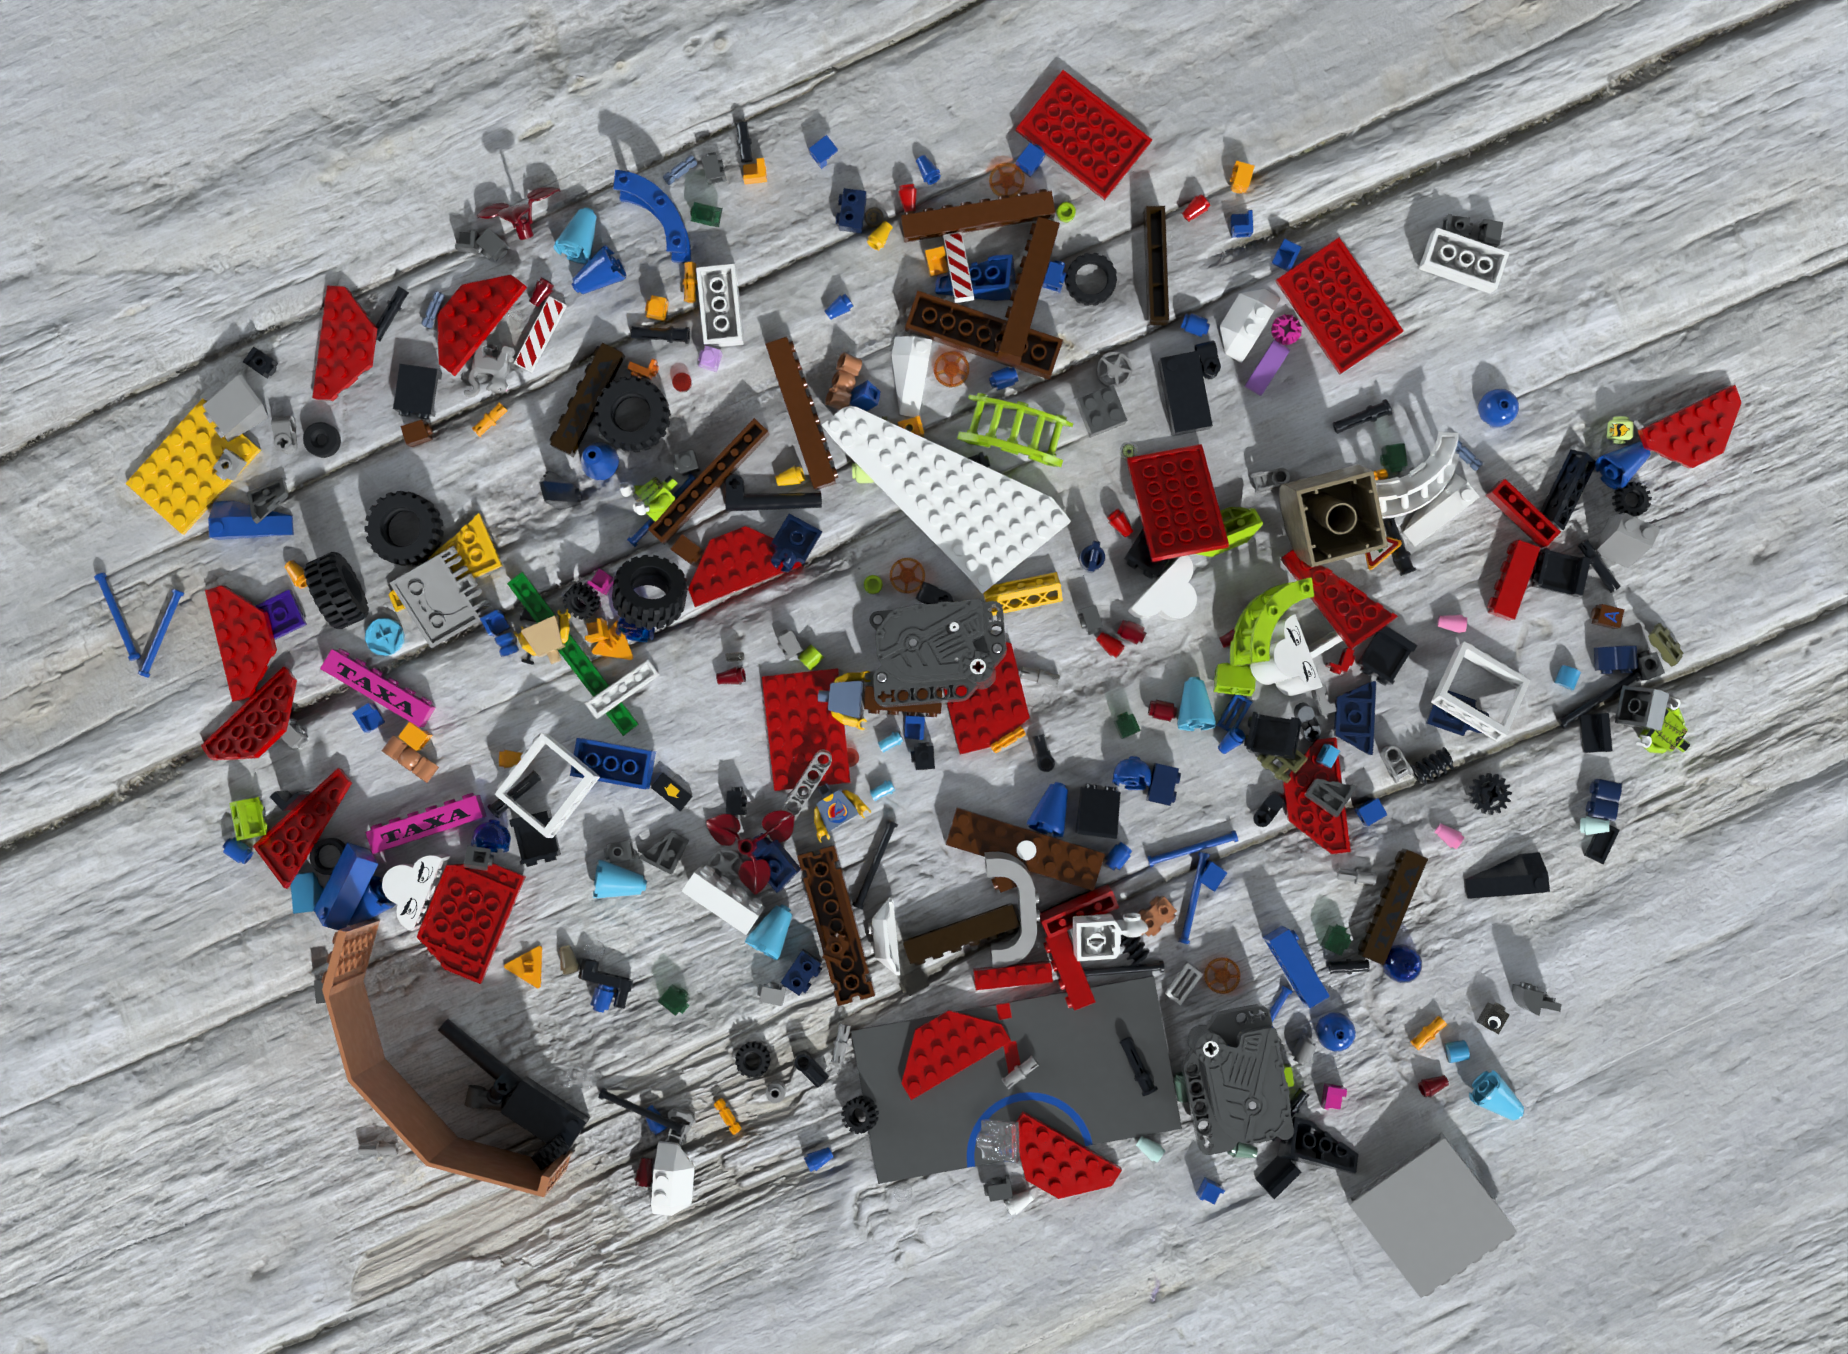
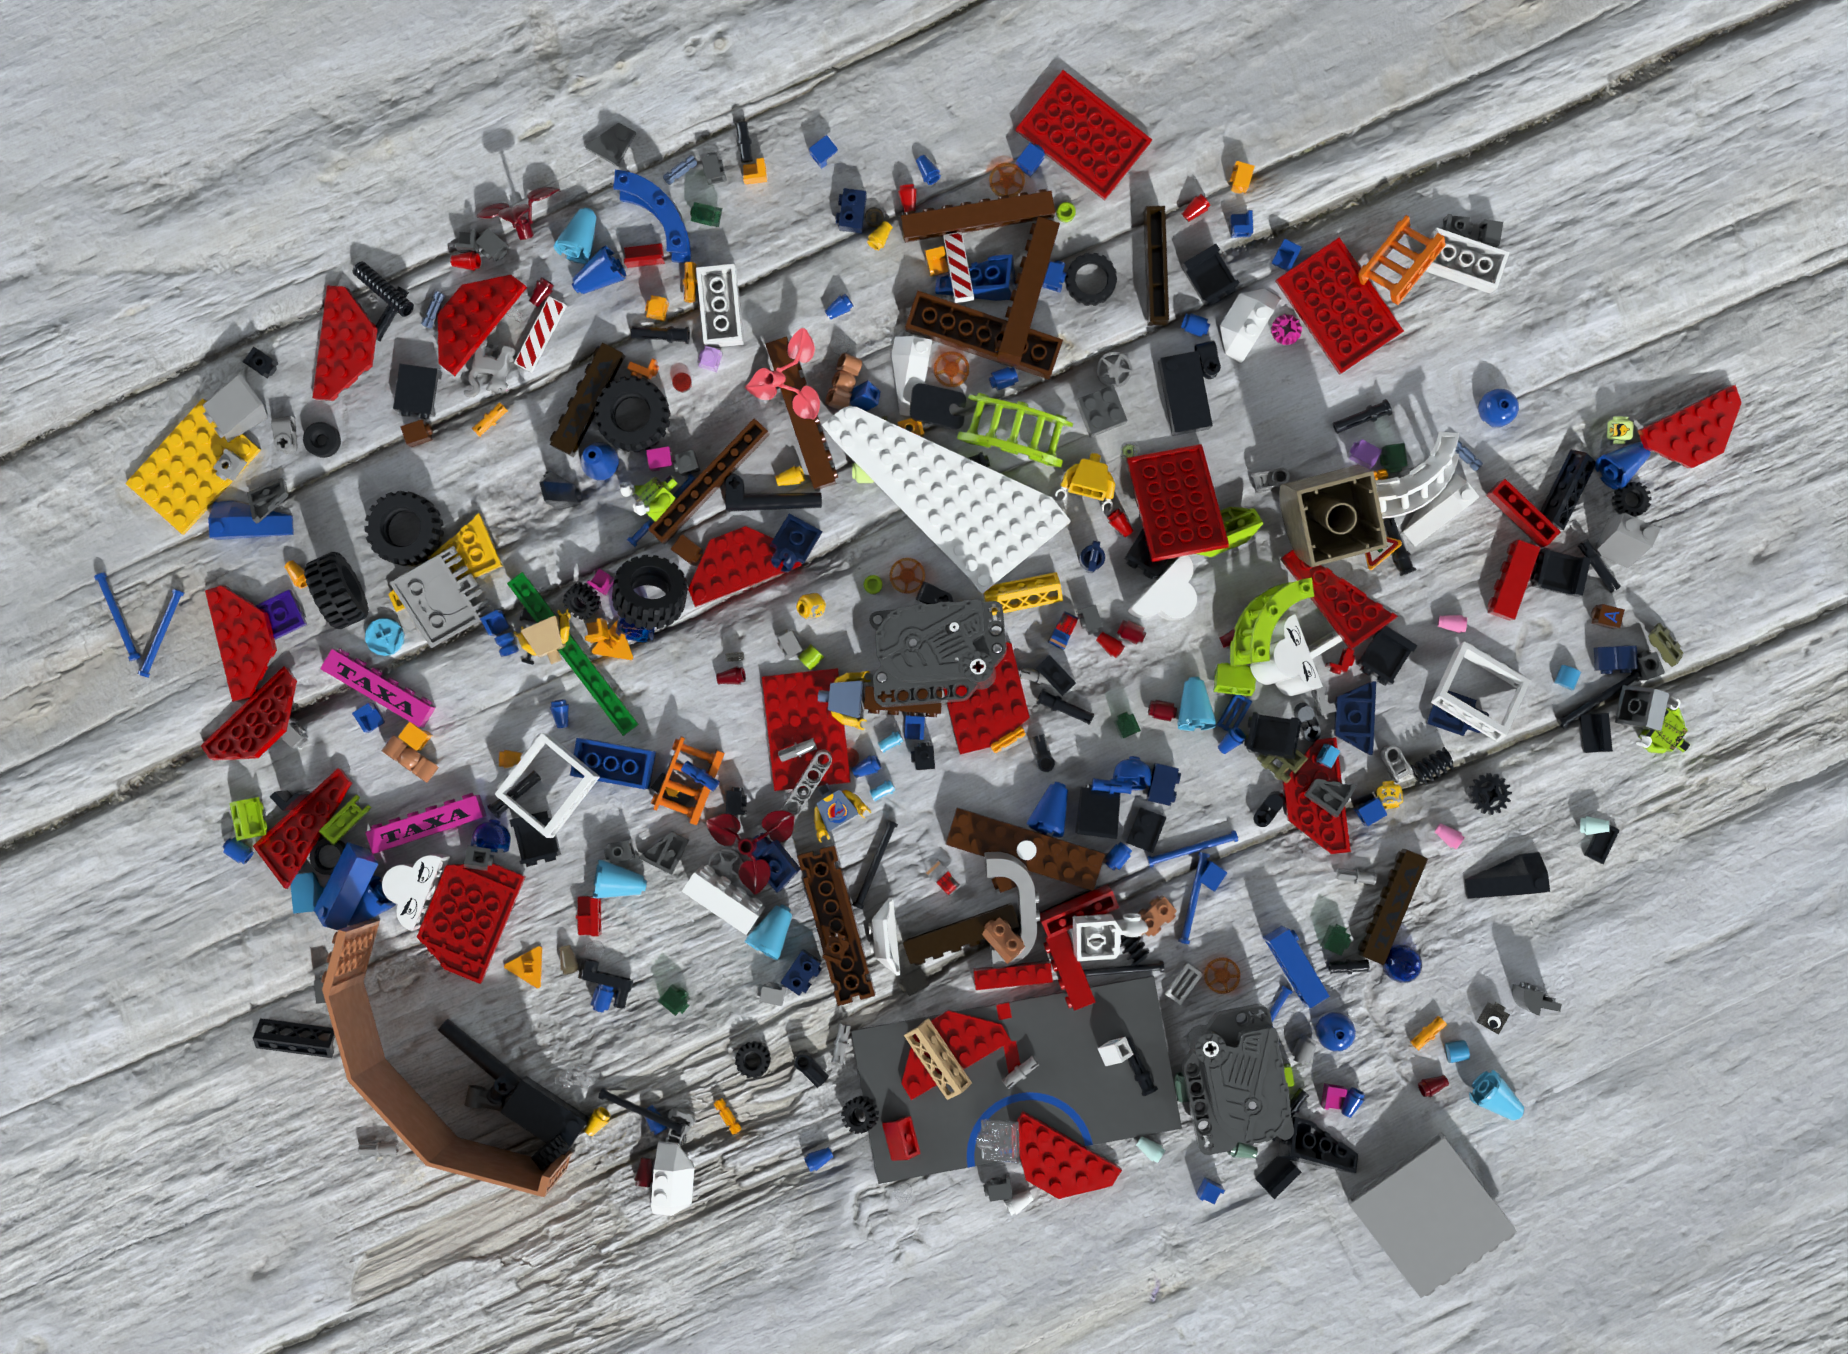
white tile [585,660,660,720] -> none
light grey brick [766,1080,786,1103] -> none
medium lavender beam [1245,340,1290,396] -> none
dark blue brick [1586,779,1622,821] -> none
none -> black fence [253,1018,335,1058]
none -> lime hinge [319,795,372,845]
none -> black piece [352,261,414,317]
none -> red cone [450,251,481,271]
none -> blue cone [550,699,569,728]
none -> red panel [576,896,602,936]
none -> yellow cone [584,1107,611,1136]
none -> dark grey wing [585,123,636,167]
none -> red panel [624,243,665,268]
none -> dark pink panel [646,446,672,472]
none -> orange fence [651,736,725,825]
none -> blue pin [681,760,720,792]
none -> coral plant [745,328,820,420]
none -> light grey axle [778,738,817,761]
none -> yellow head [796,593,826,619]
none -> blue cone [852,755,882,778]
none -> red panel [882,1116,921,1161]
none -> tan fence [904,1018,972,1100]
none -> black piece [909,383,966,429]
none -> leg [925,859,961,896]
none -> nougat brick [982,917,1025,964]
none -> black panel [1036,655,1076,696]
none -> black pin [1036,688,1094,725]
none -> leg [1048,611,1078,650]
none -> yellow torso [1055,453,1115,511]
none -> blue pin [1092,778,1132,794]
none -> white brick [1098,1037,1133,1066]
none -> black plate [1126,807,1167,853]
none -> black panel [1181,243,1240,306]
none -> blue cone [1341,1087,1365,1118]
none -> medium lavender brick [1349,439,1382,469]
none -> orange fence [1359,215,1446,305]
none -> yellow head [1376,781,1403,809]

